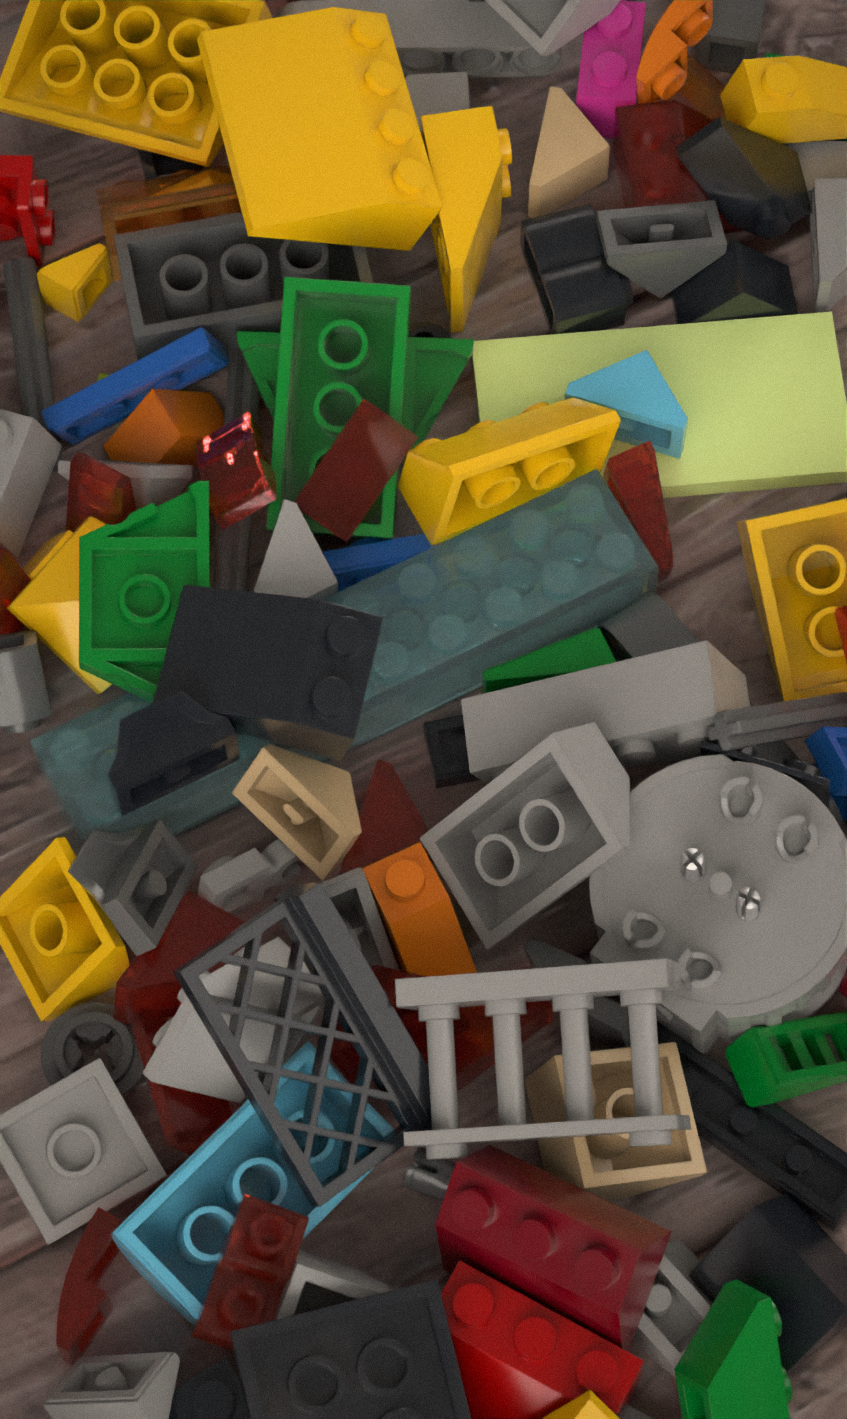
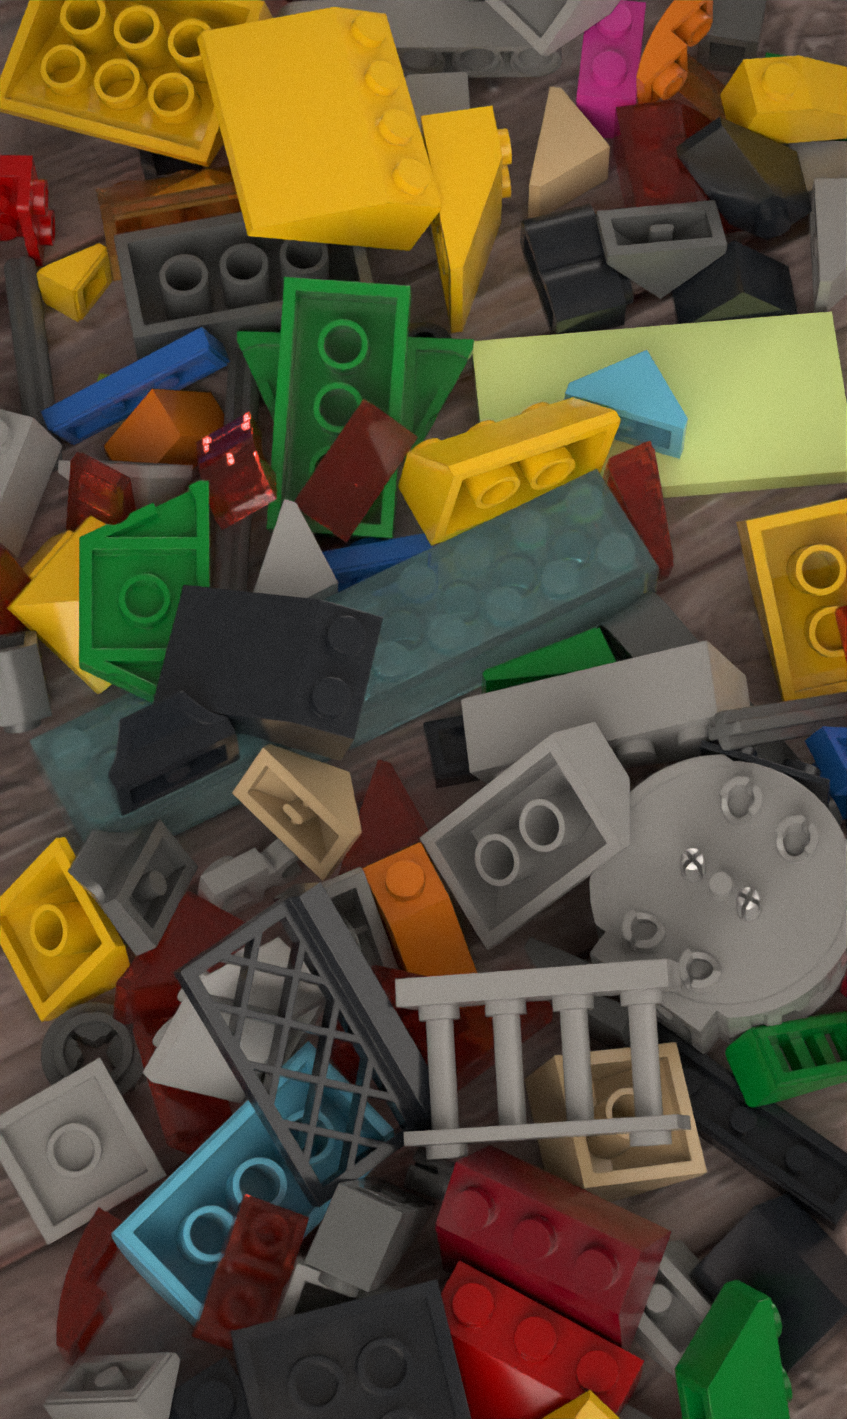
none -> dark grey slope [304,1176,436,1297]

